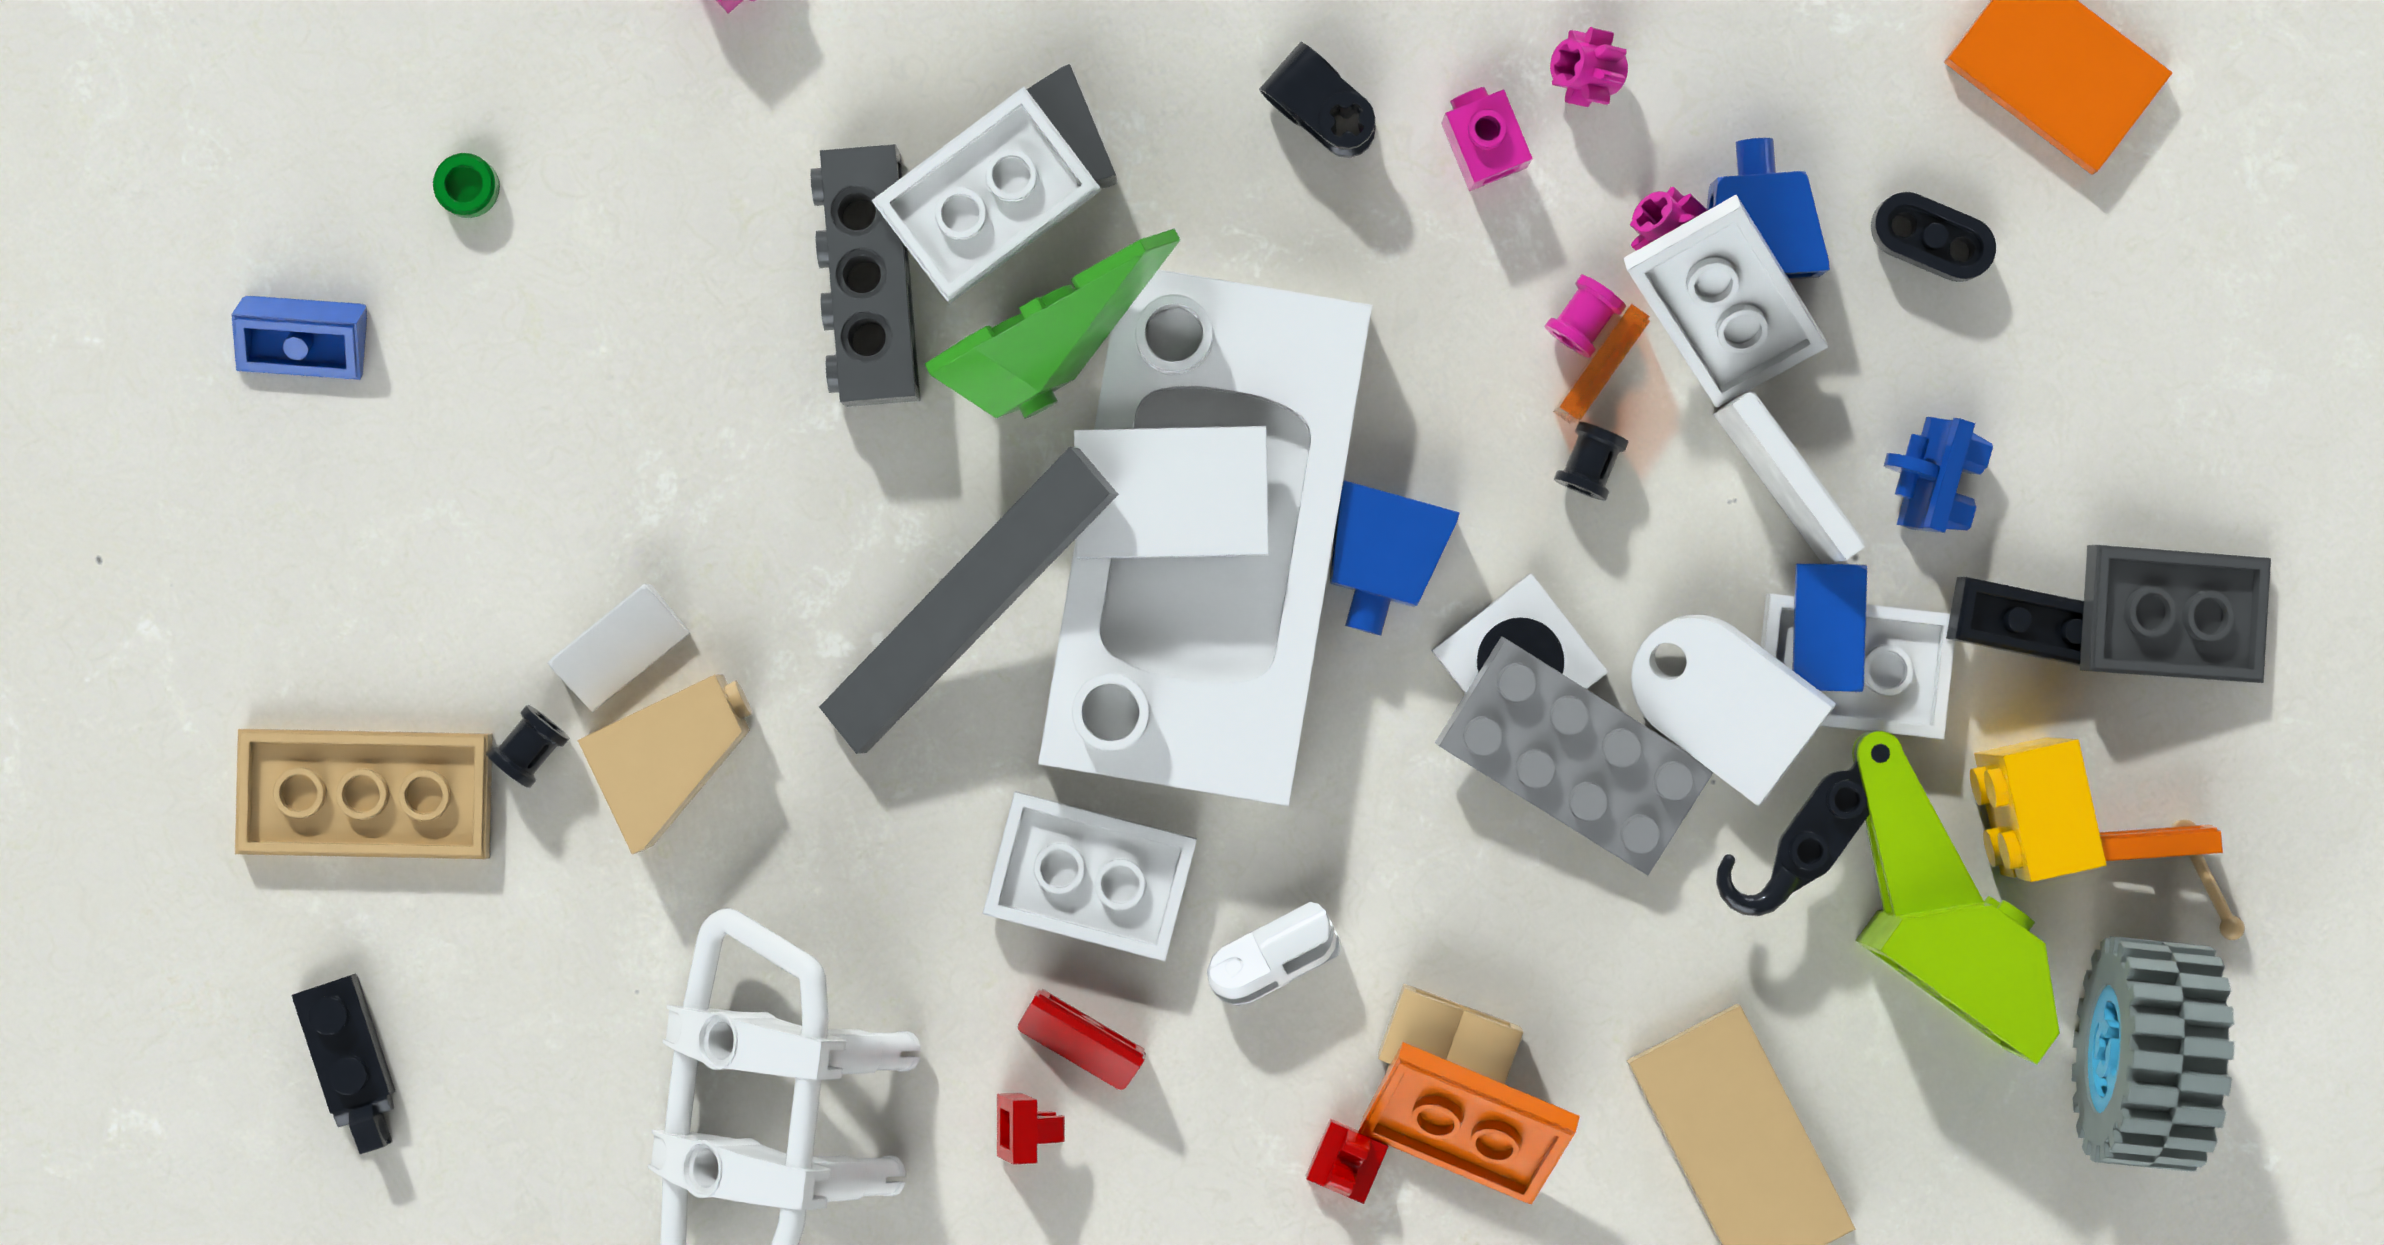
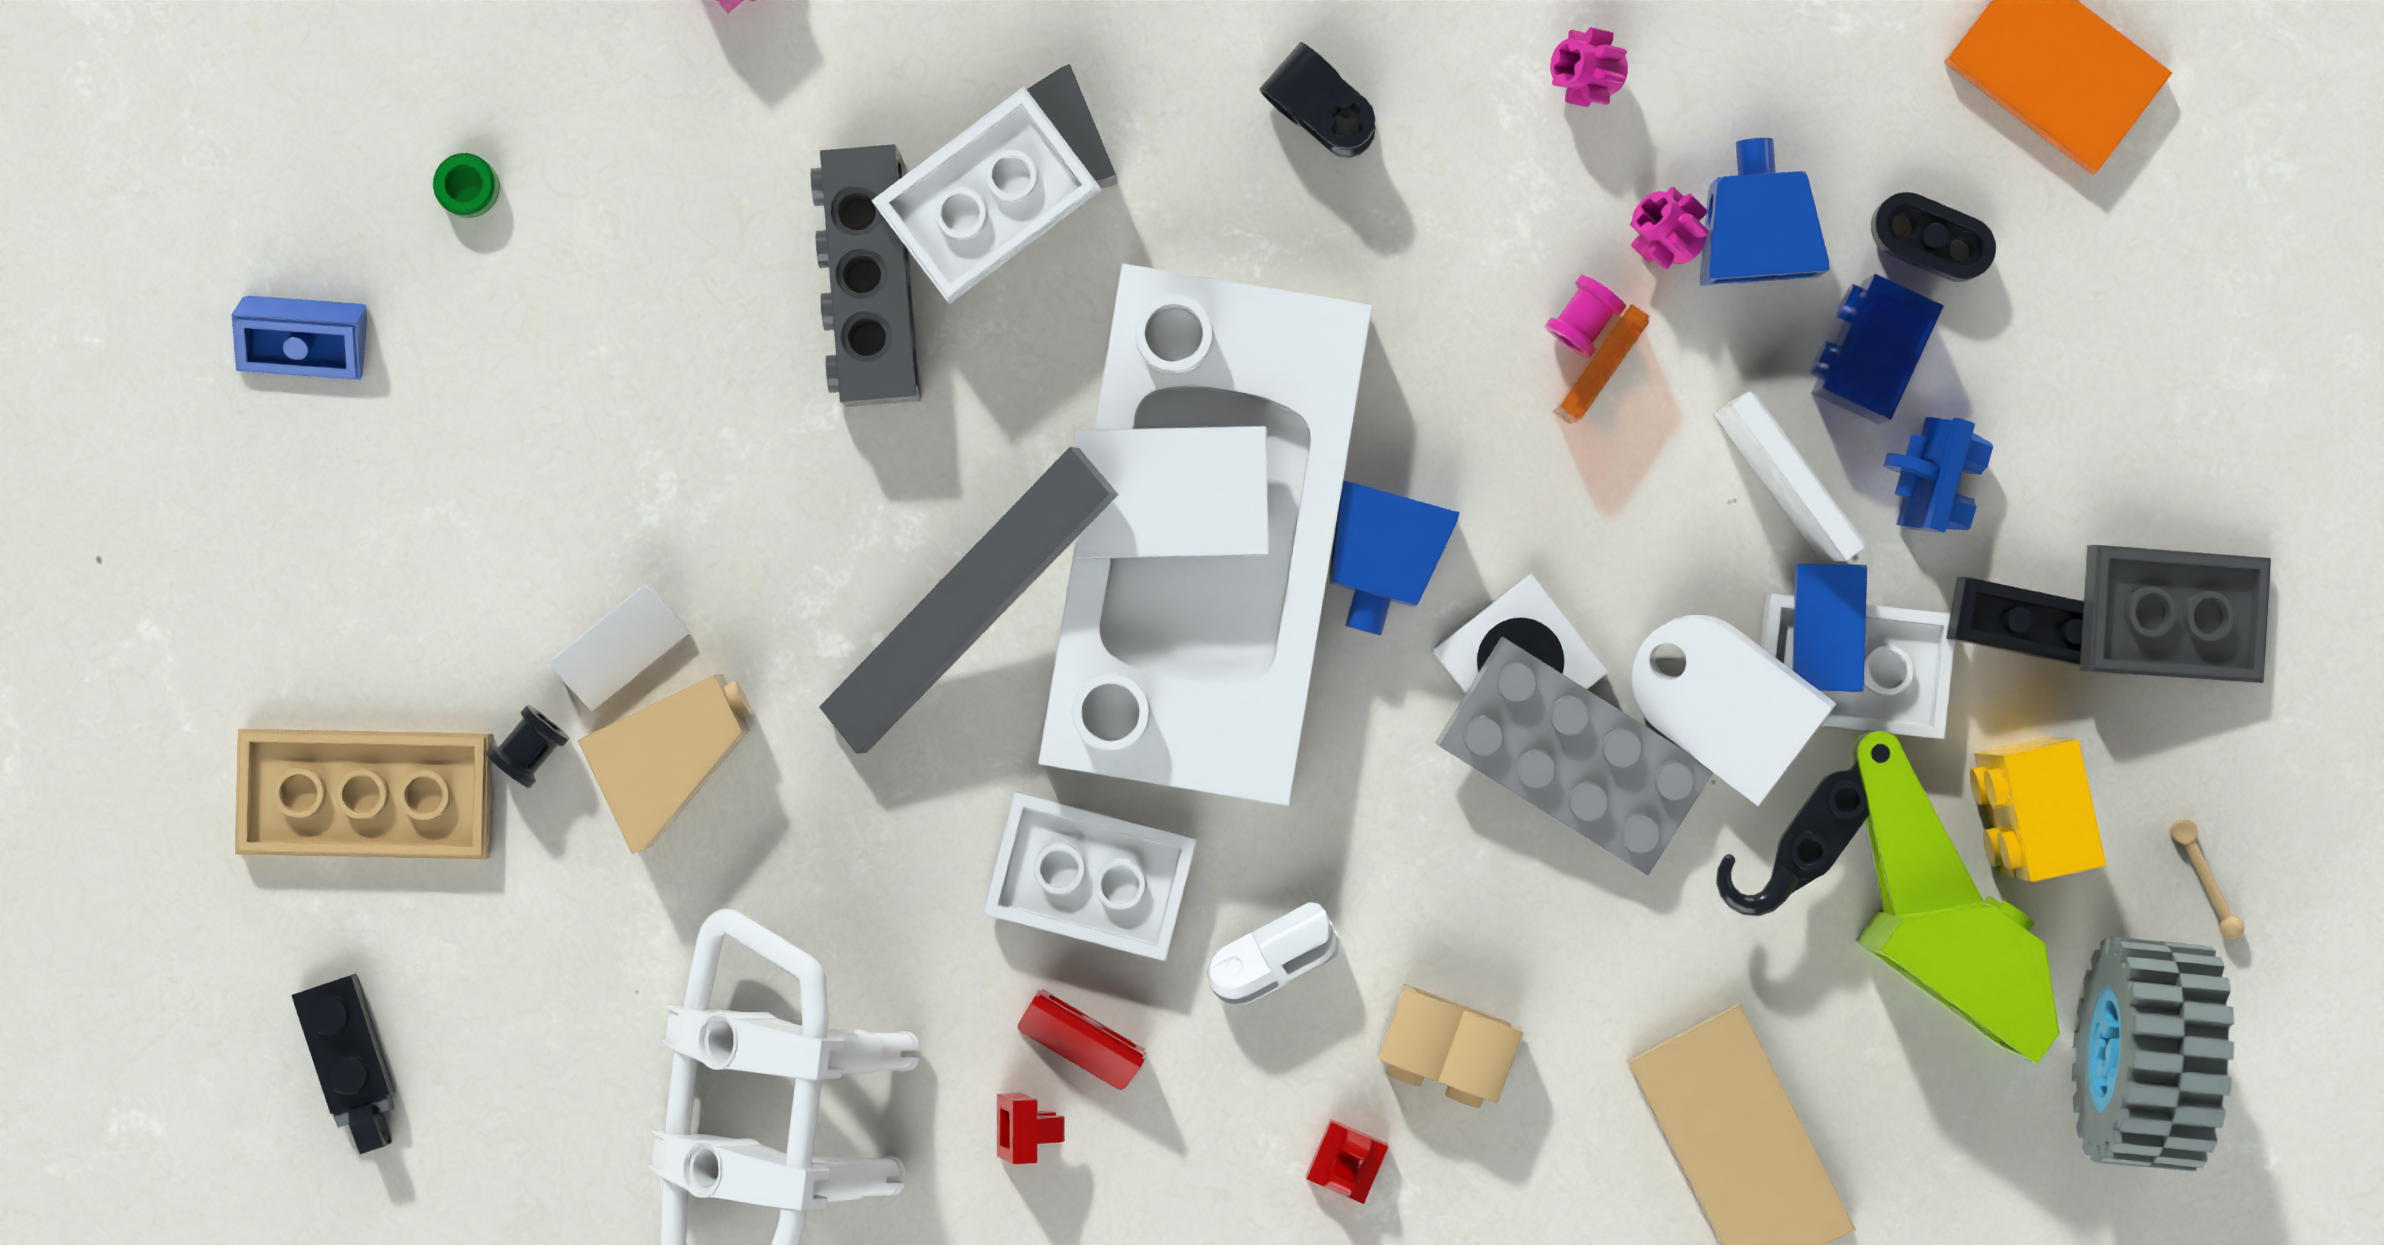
bright green wedge [925,229,1180,419] -> none
orange tile [1358,1042,1580,1205] -> none
dark pink brick [1441,87,1533,192] -> none
black bush [1554,421,1629,501] -> none
white plate [1624,195,1828,408] -> none
orange tile [2099,824,2223,861] -> none
none -> clear blue brick [1810,274,1944,425]

